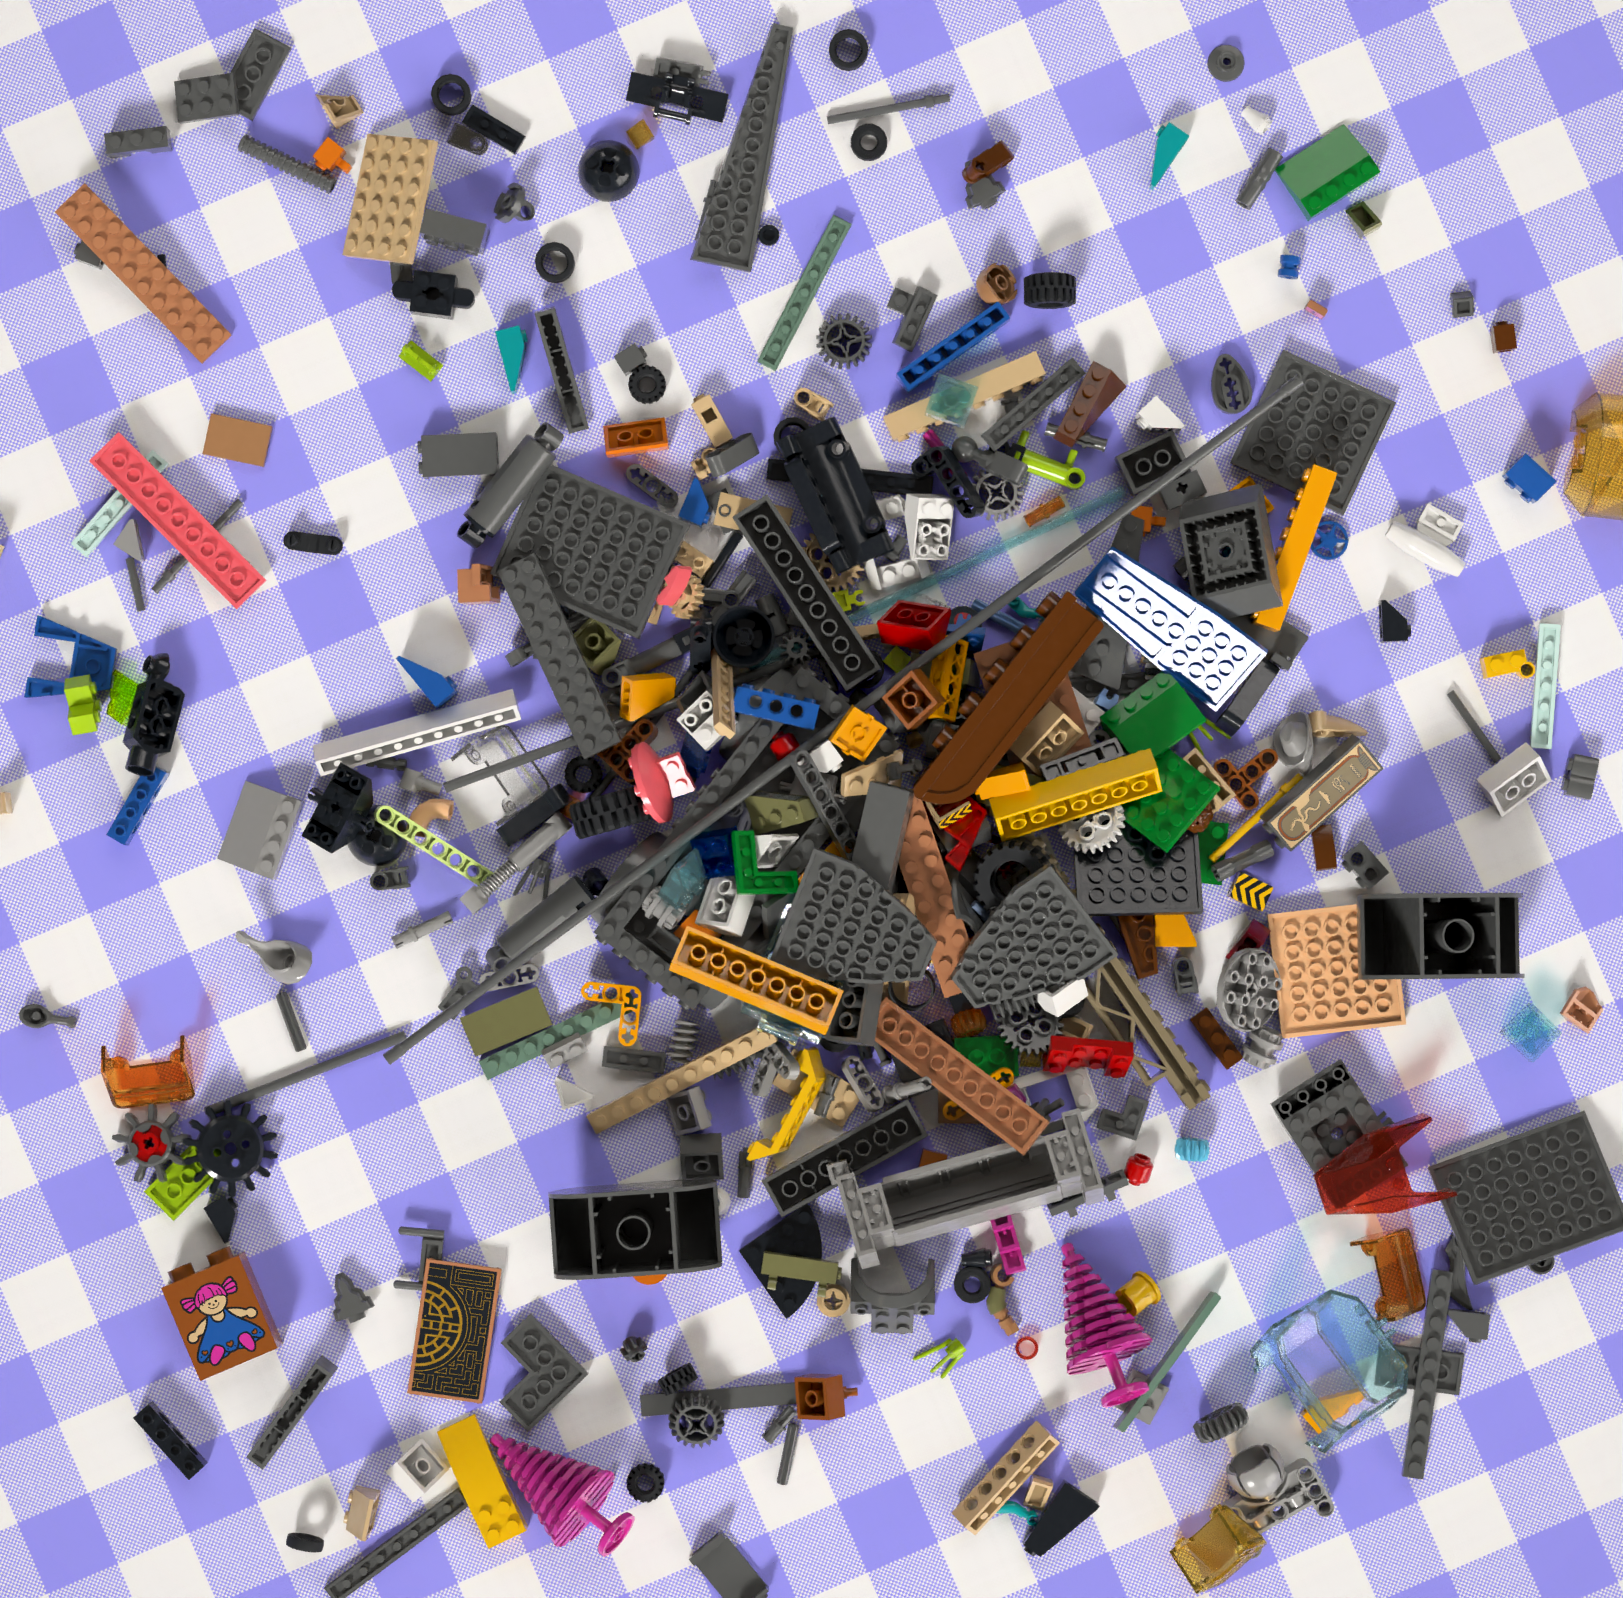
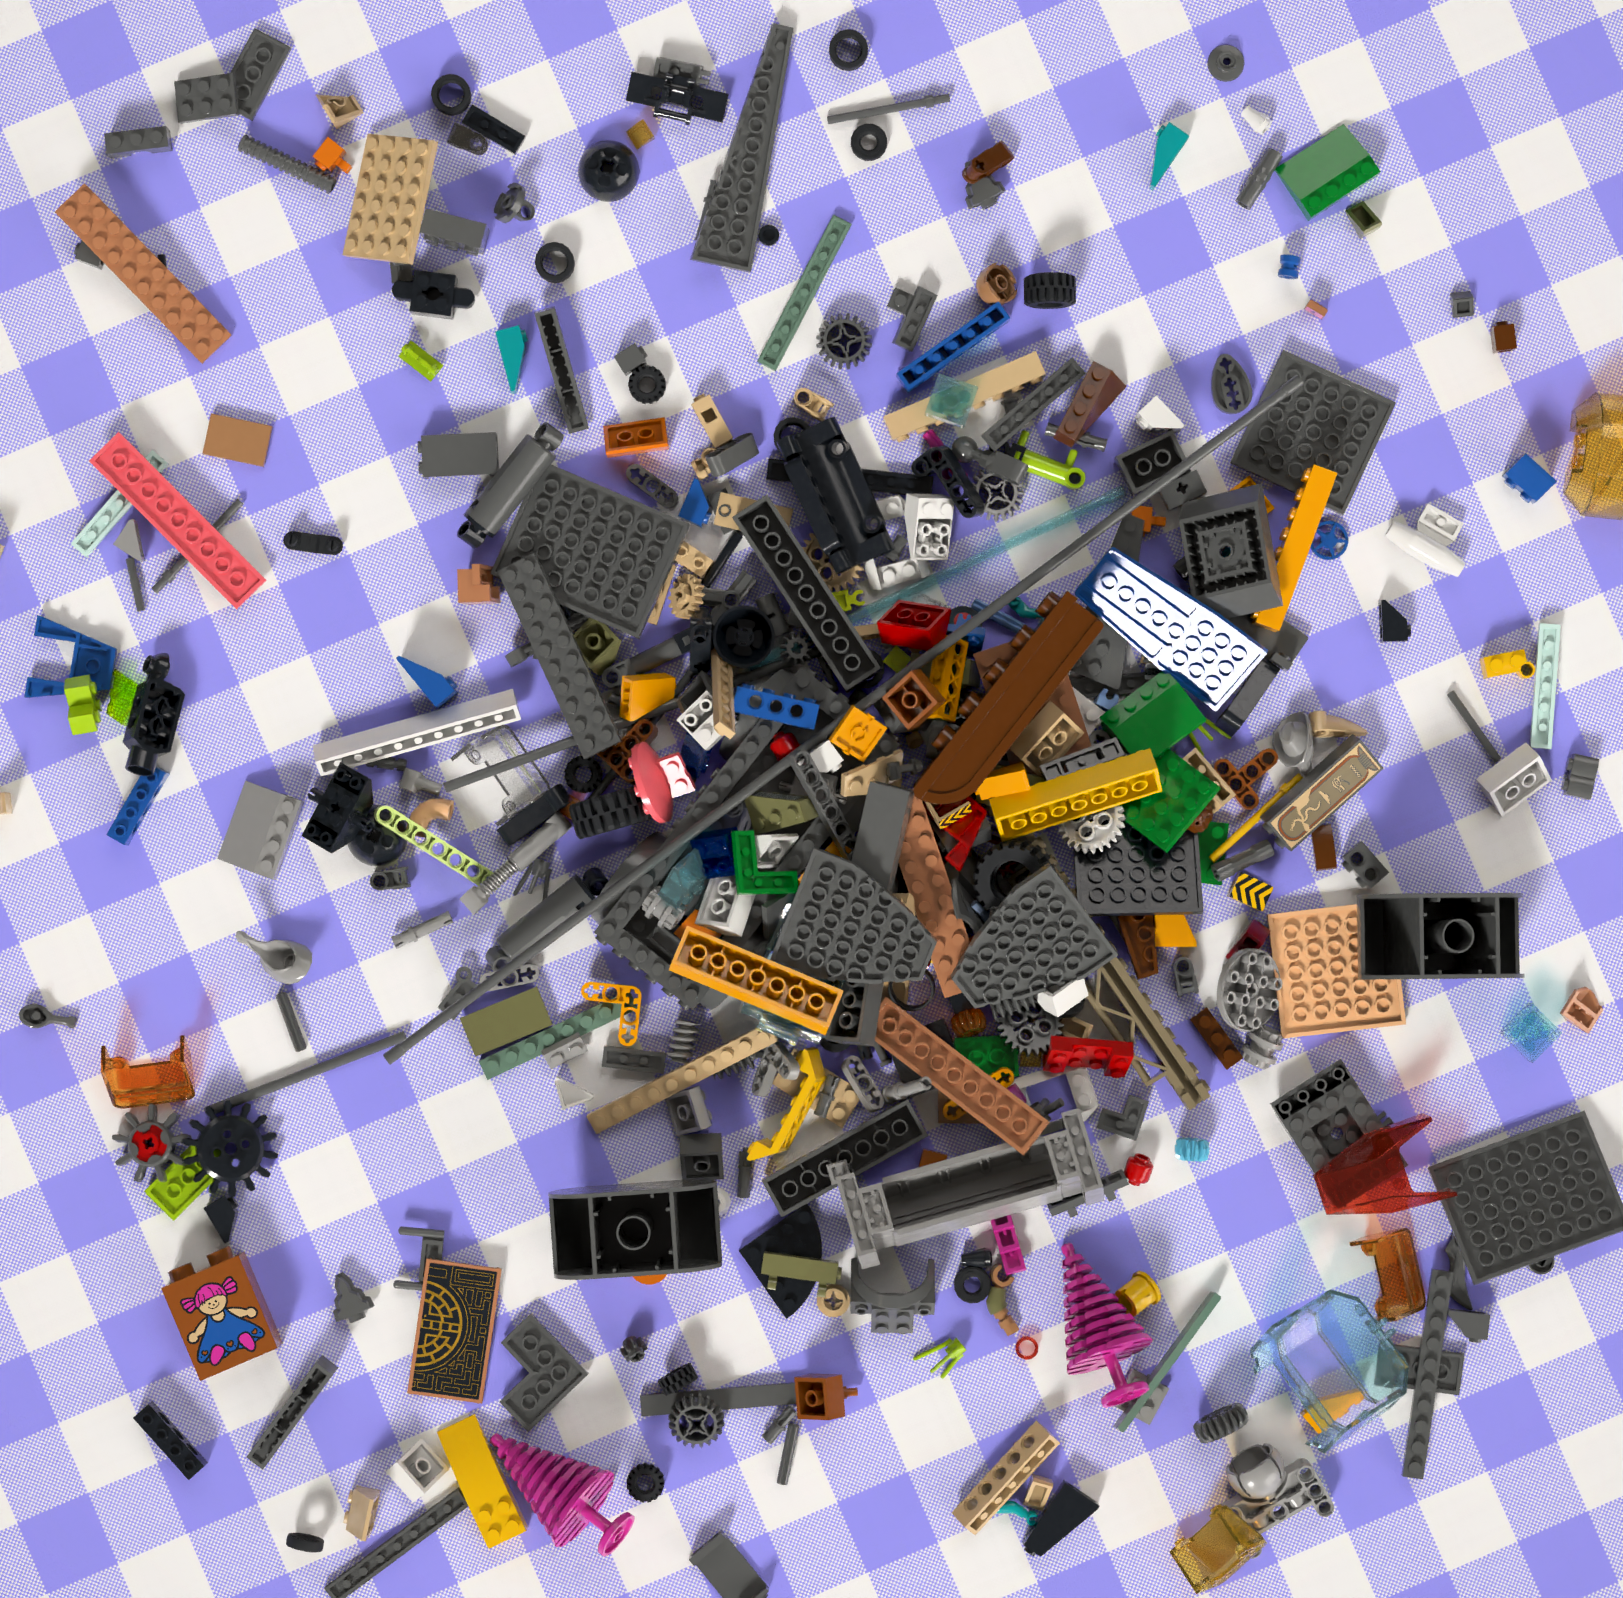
coral slope [656,565,692,606] -> none
clear orange pin [1023,495,1065,528] -> none

